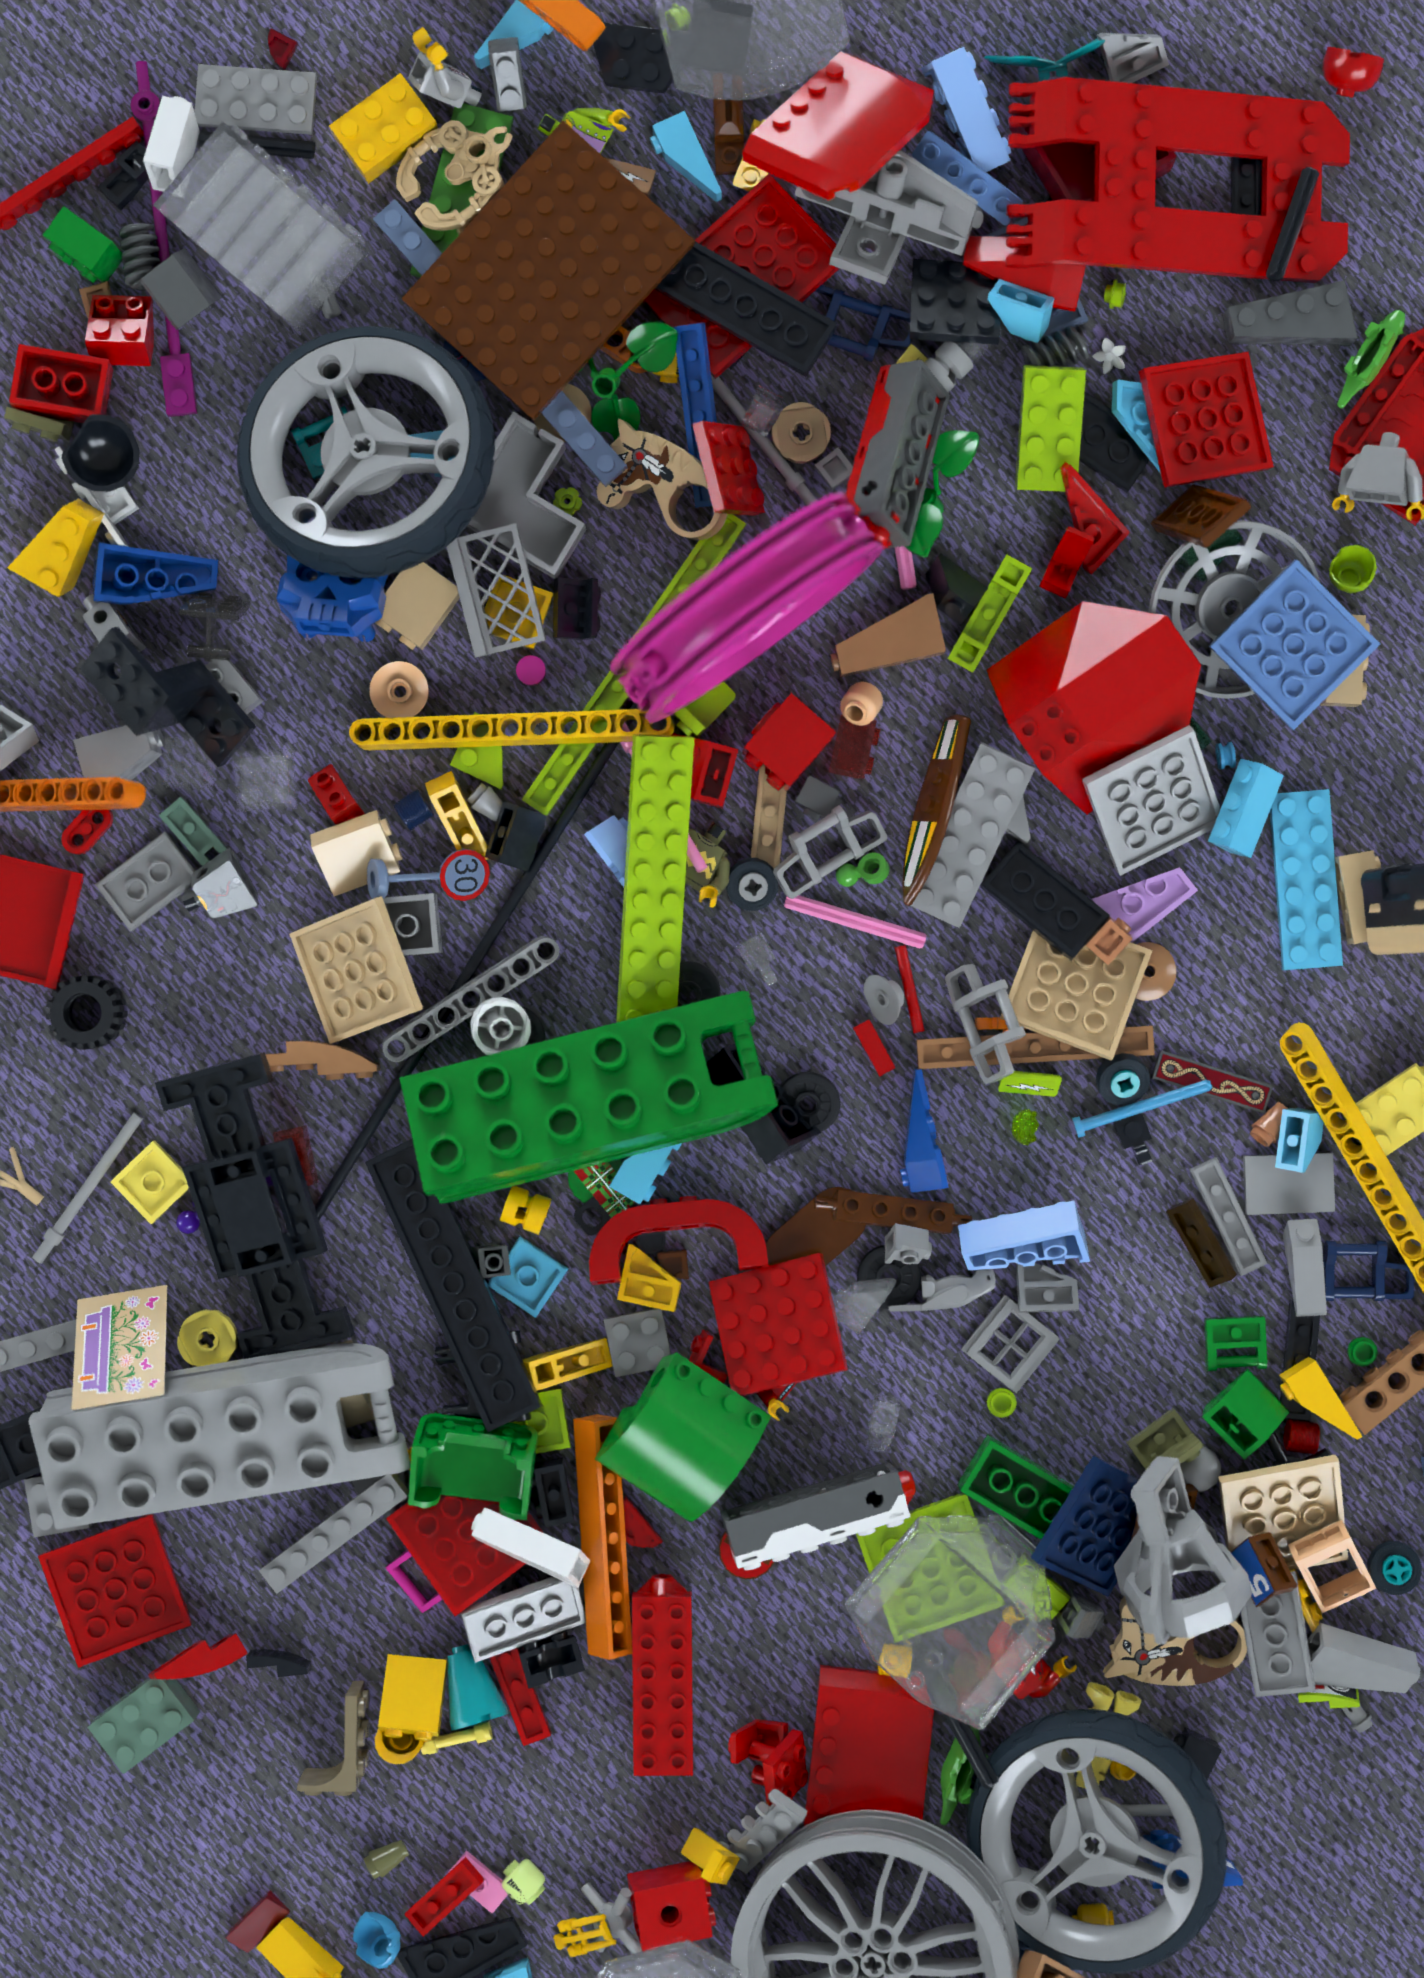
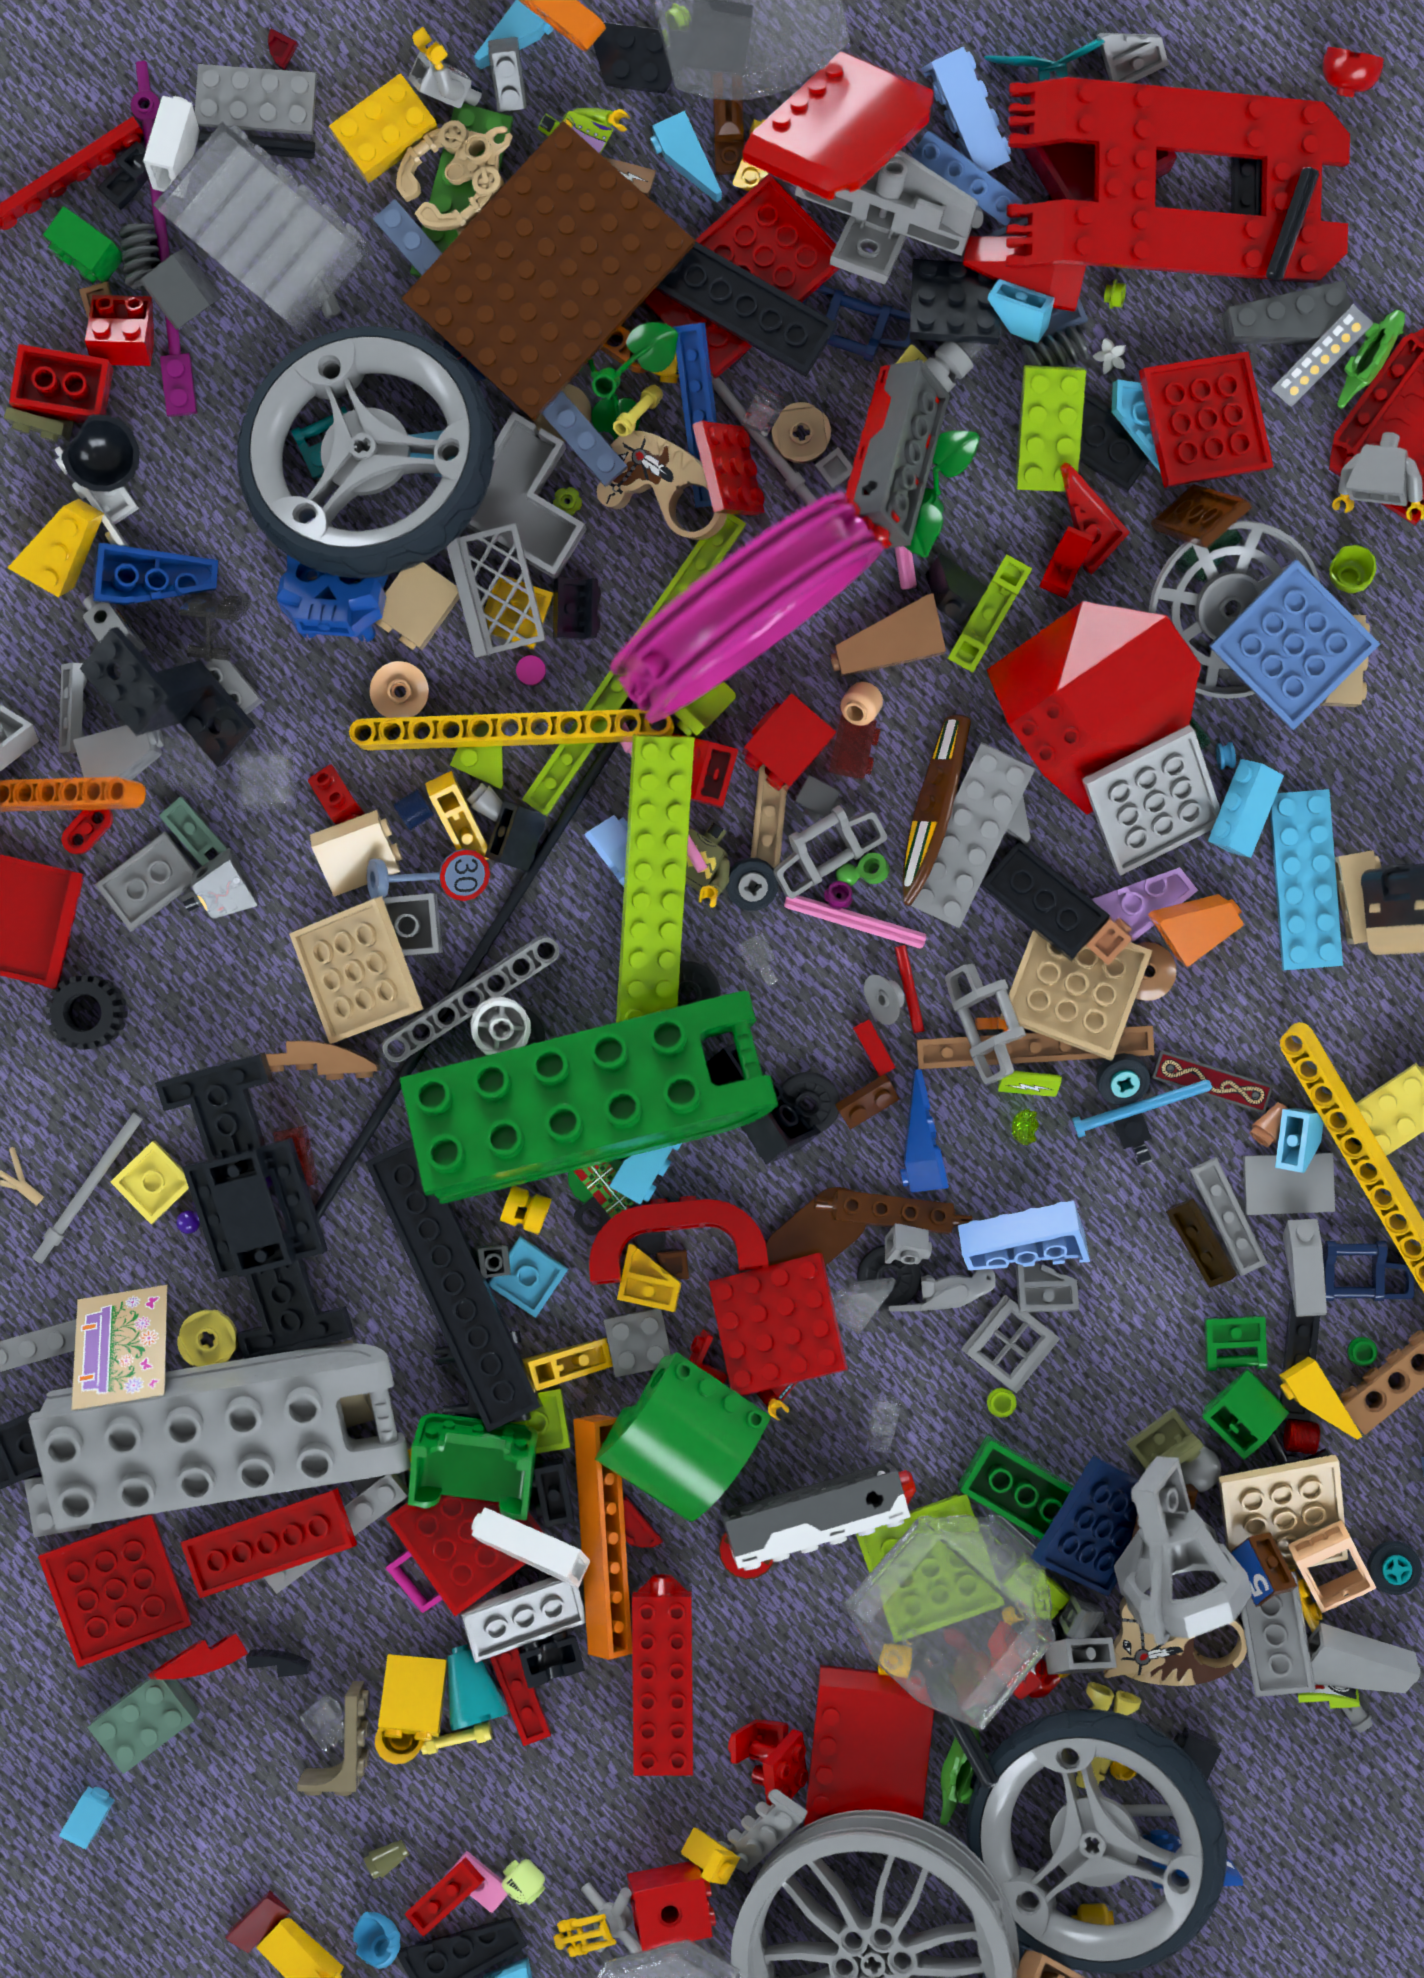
none -> light grey plate [58,662,87,754]
none -> medium azure slope [59,1787,114,1850]
none -> red plate [180,1488,357,1599]
none -> clear plate [300,1693,345,1753]
none -> light yellow bar [613,385,663,437]
none -> magenta plate [824,881,853,910]
none -> reddish brown plate [835,1074,900,1130]
none -> light grey brick [1044,1637,1117,1675]
none -> orange slope [1148,894,1244,967]
none -> sticker [1271,304,1374,406]

